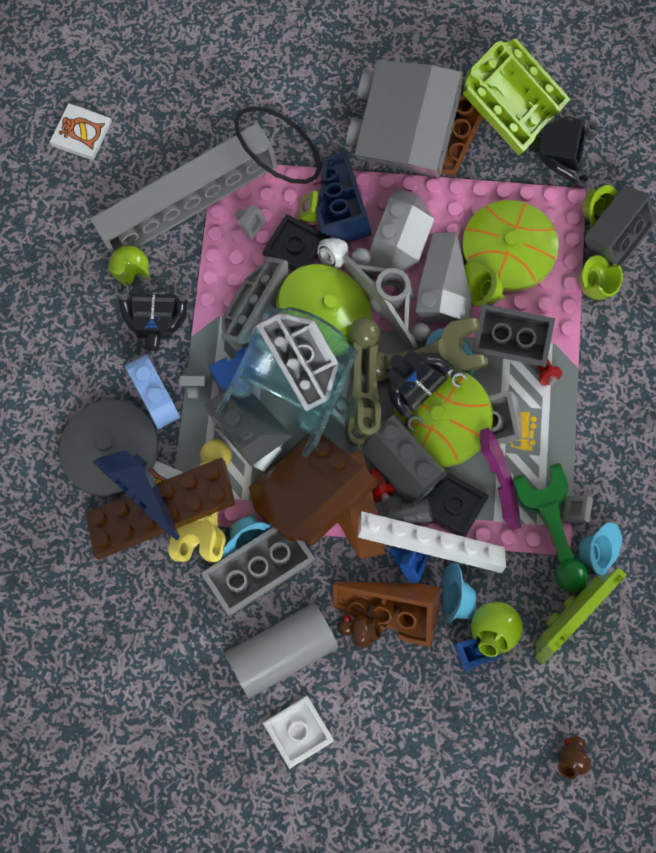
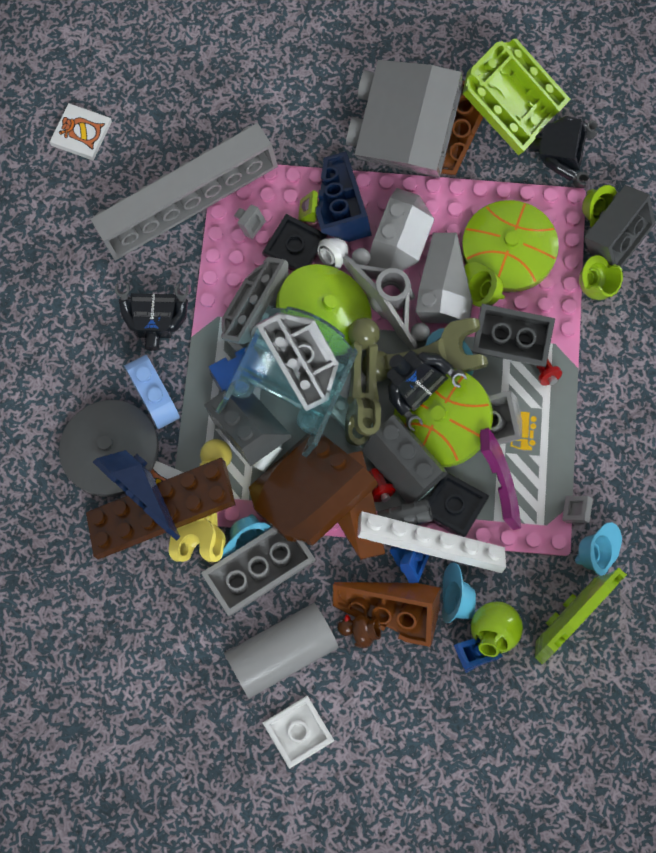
lime helmet [107,245,151,286] -> none
light grey tile [180,375,207,398] -> none
black piece [234,106,322,184] -> none
green piece [513,463,588,592] -> none
reddish brown animal [557,736,591,779] -> none

